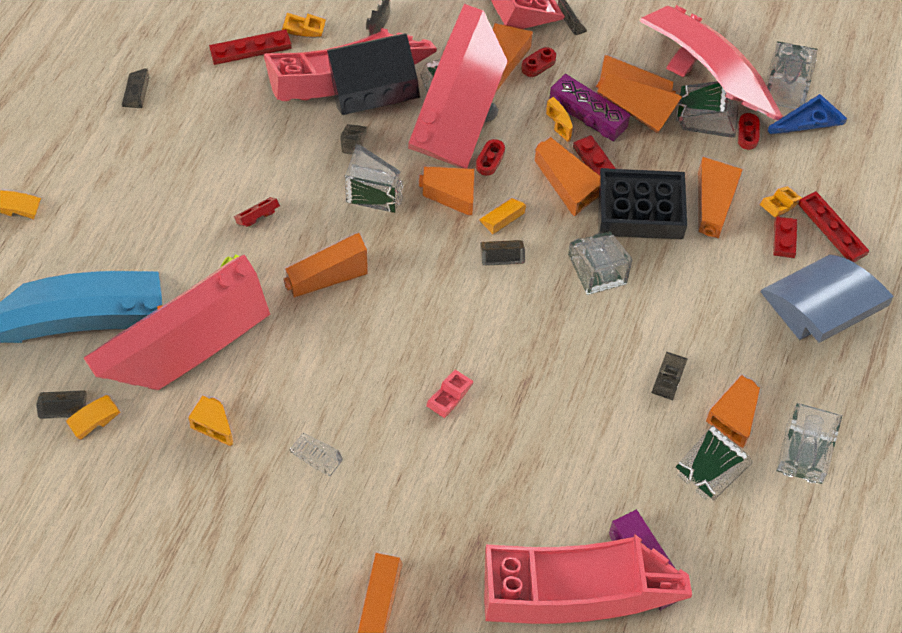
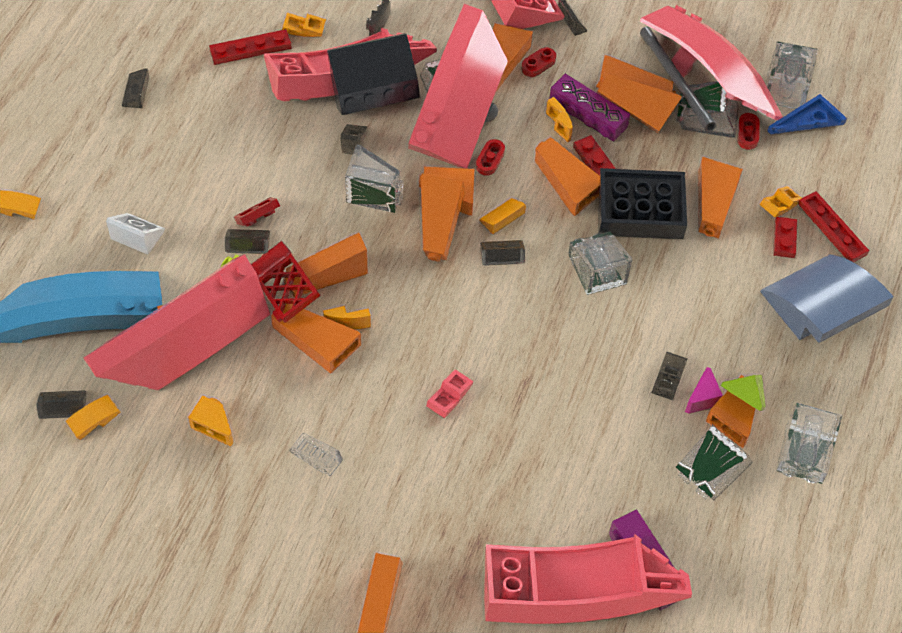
none -> white slope [106,213,165,255]
none -> clear smoke slope [225,229,270,254]
none -> red piece [251,241,321,323]
none -> orange slope [271,304,361,374]
none -> light orange slope [323,306,371,329]
none -> orange slope [421,173,465,262]
none -> dark grey piece [640,26,716,132]
none -> dark pink slope [685,367,723,414]
none -> lime slope [720,375,766,411]

